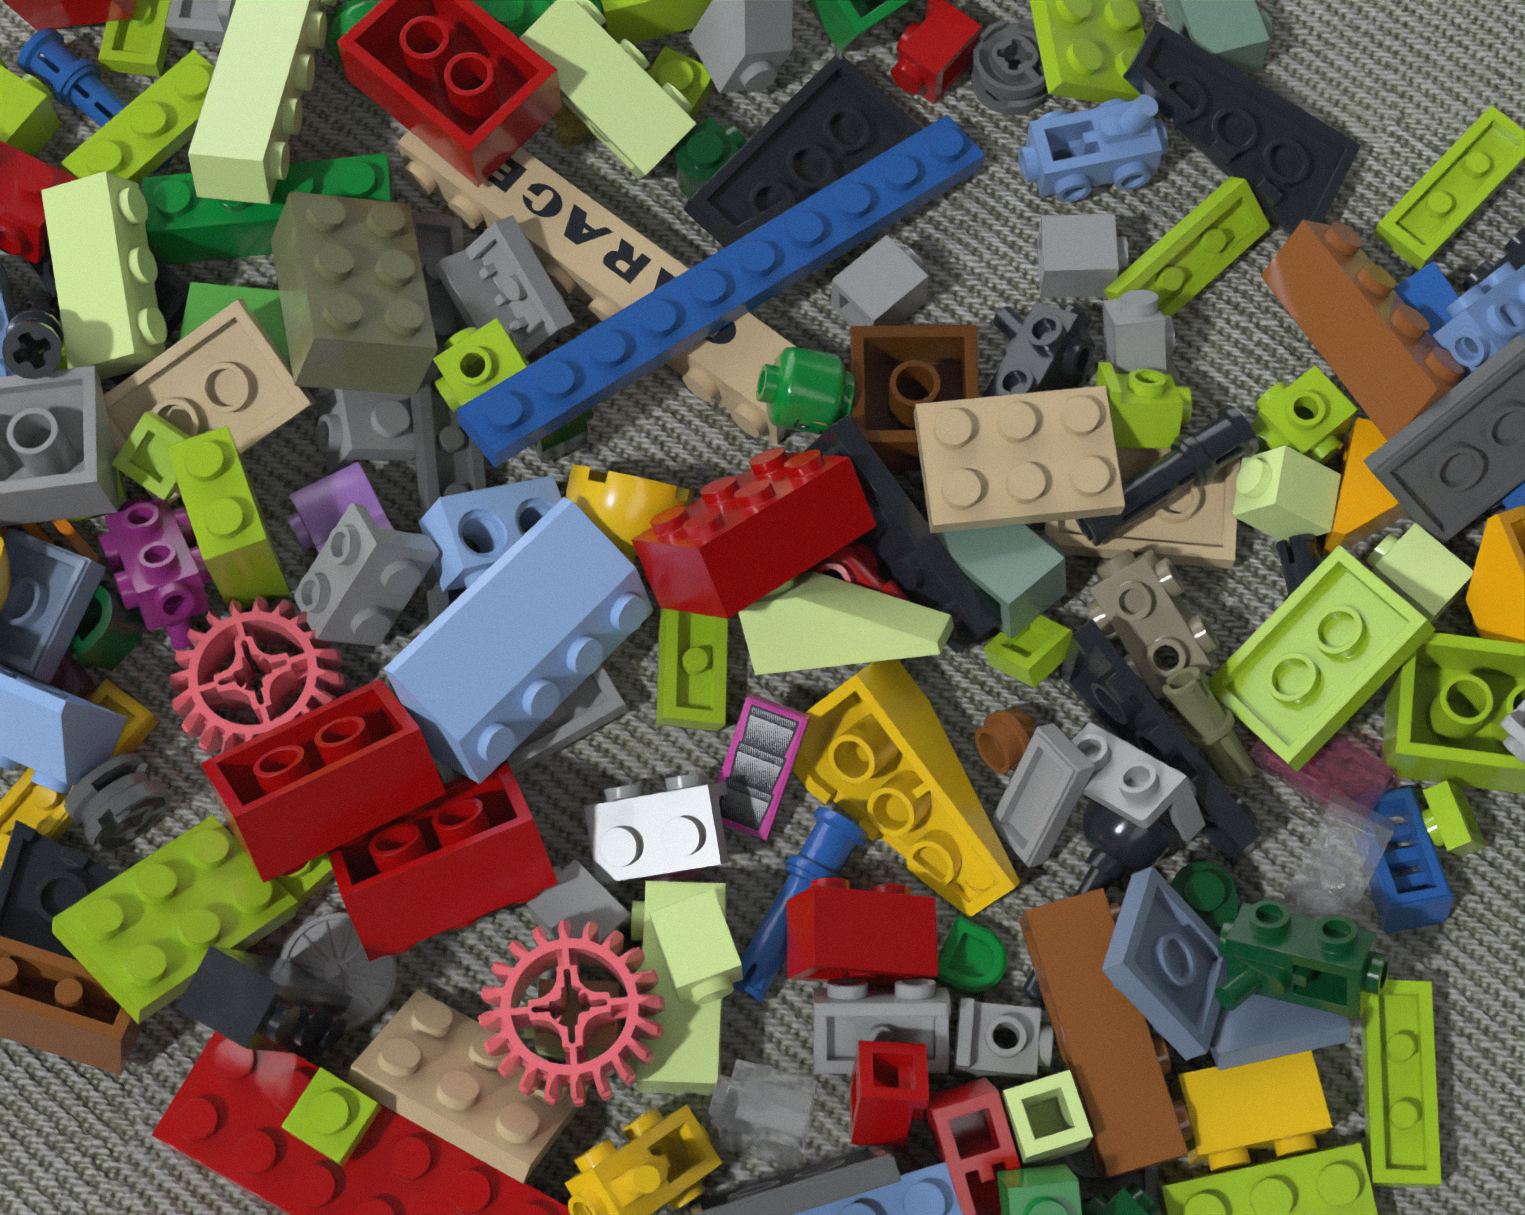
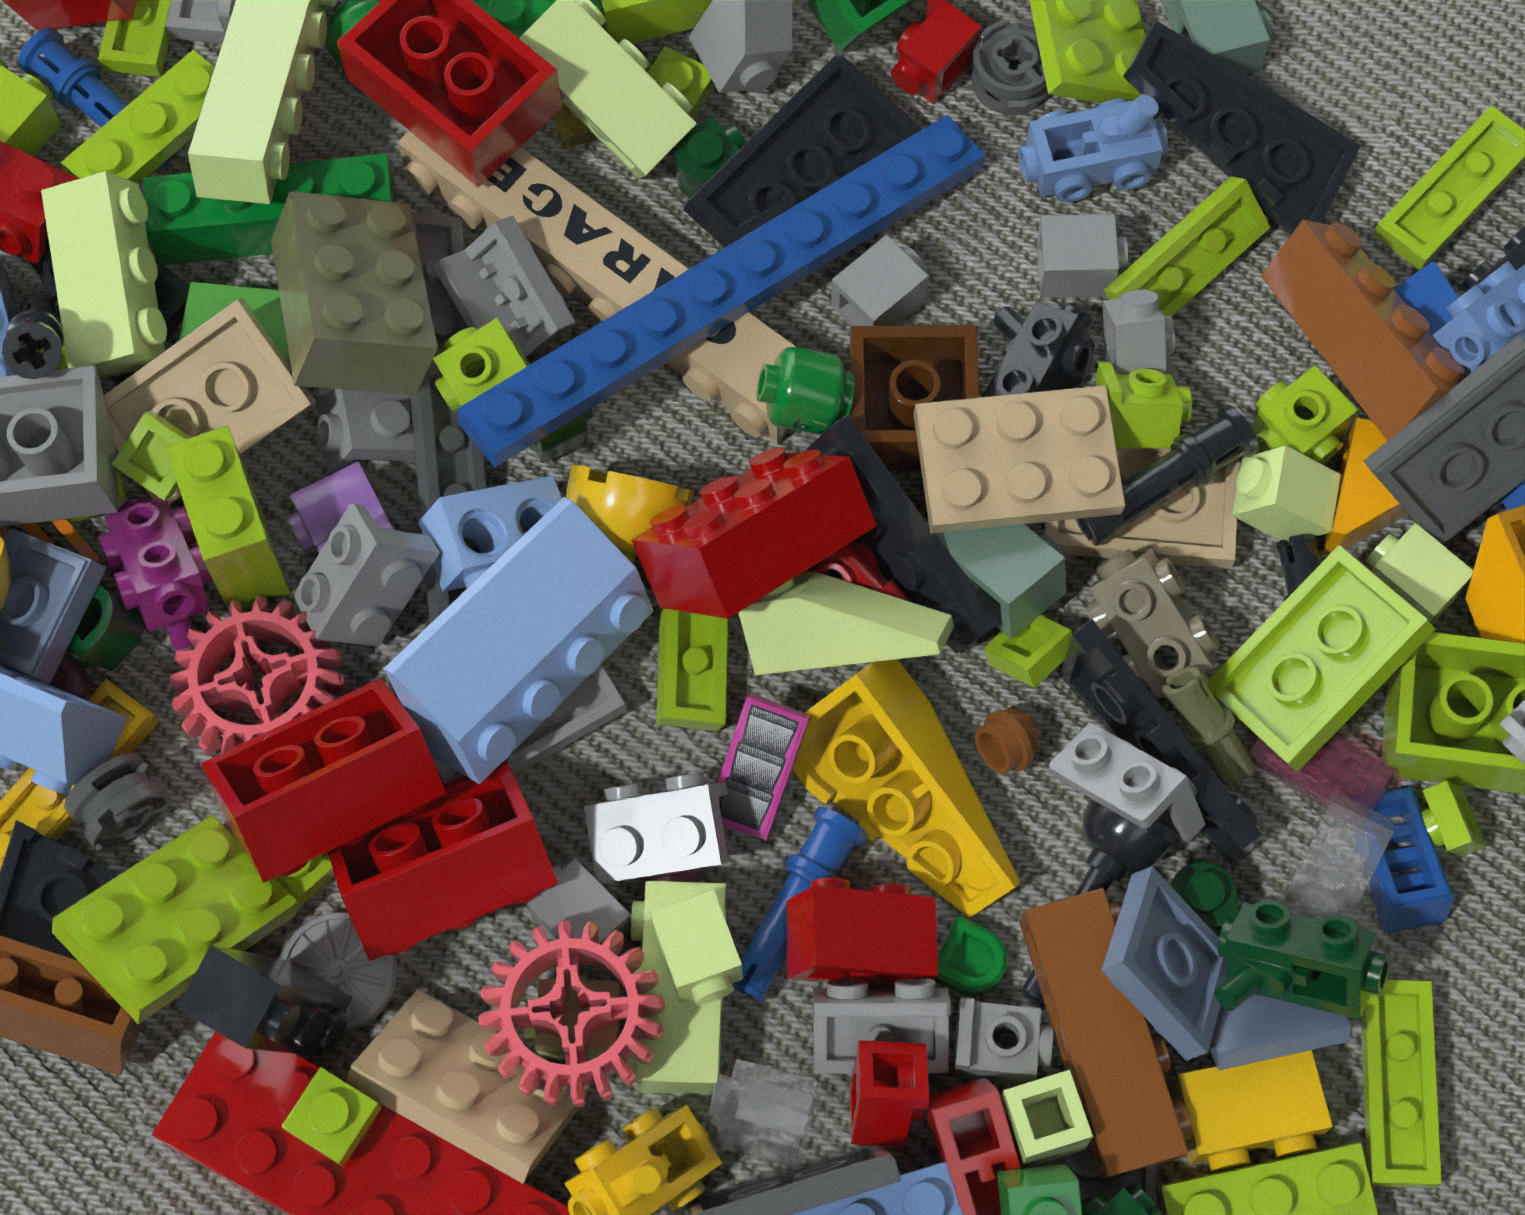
light grey tile [990,723,1095,868] -> none

